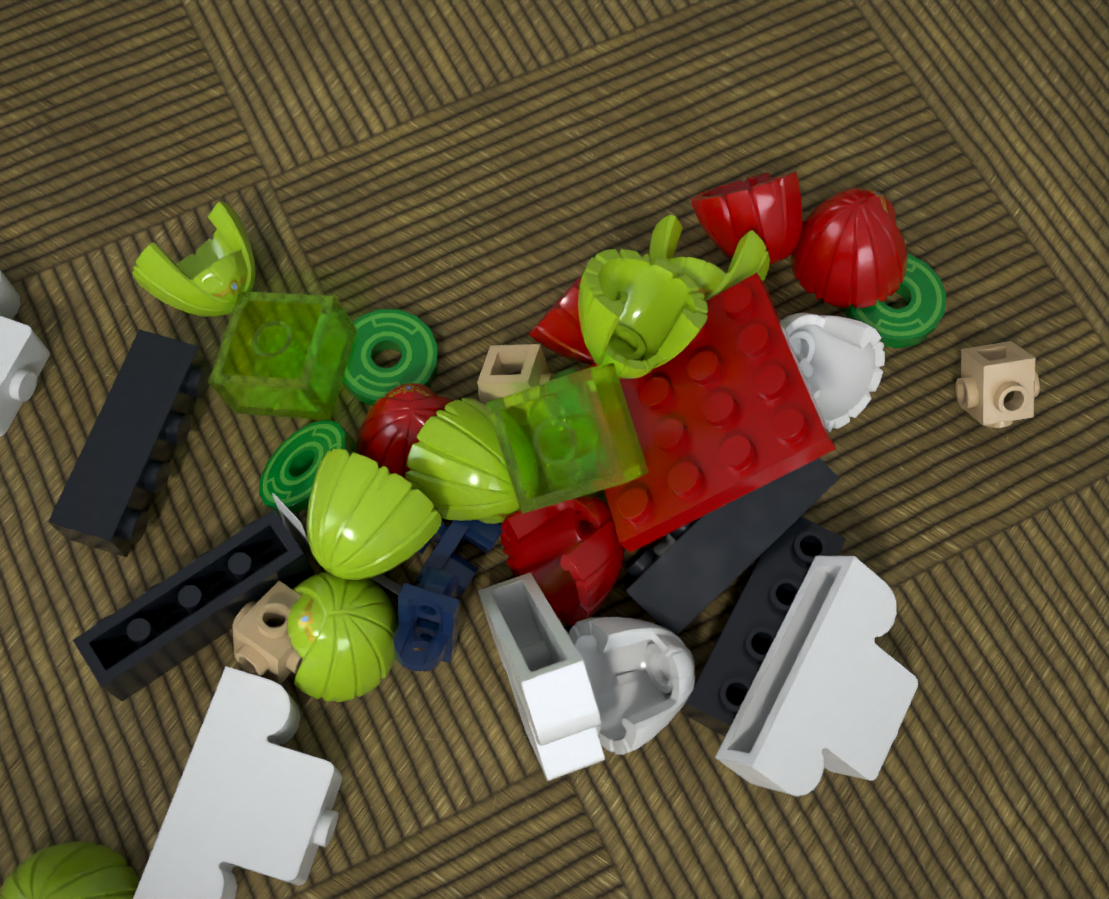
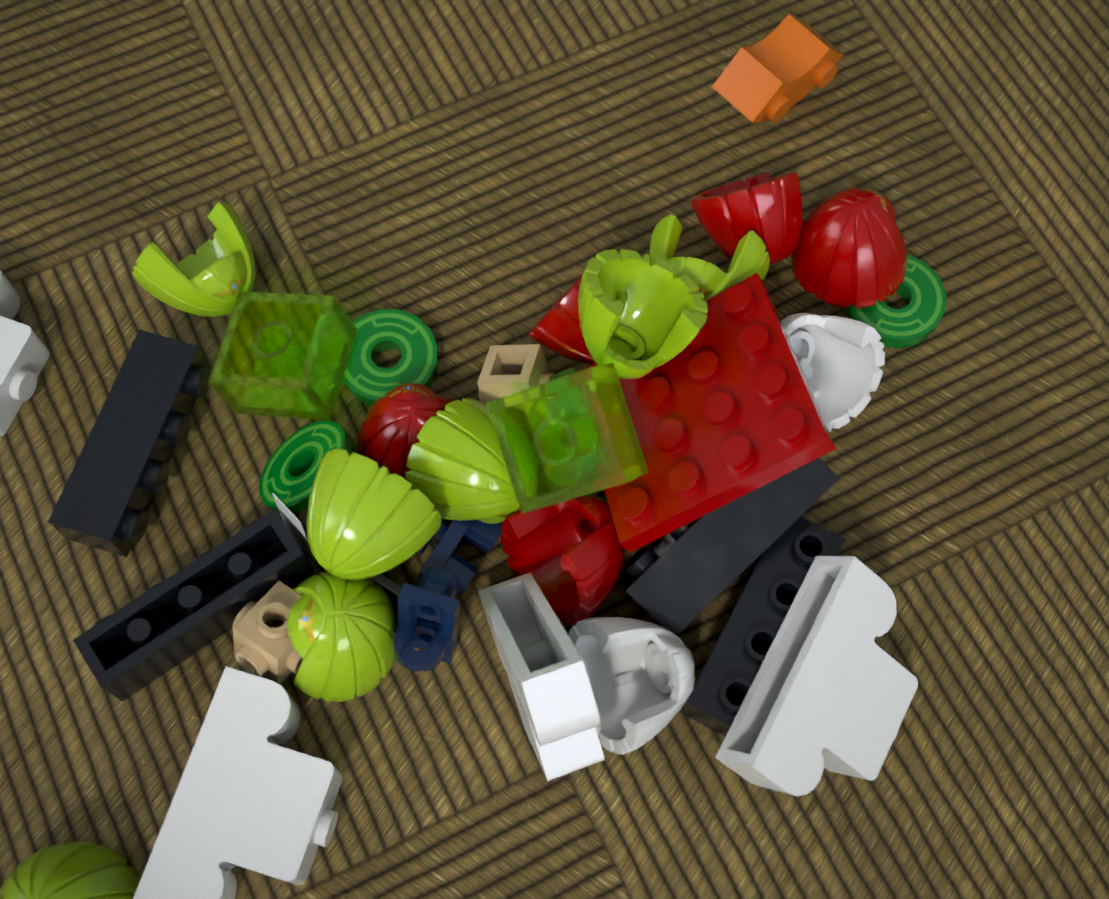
tan brick [955,341,1040,428] -> none
none -> orange brick [712,14,844,123]

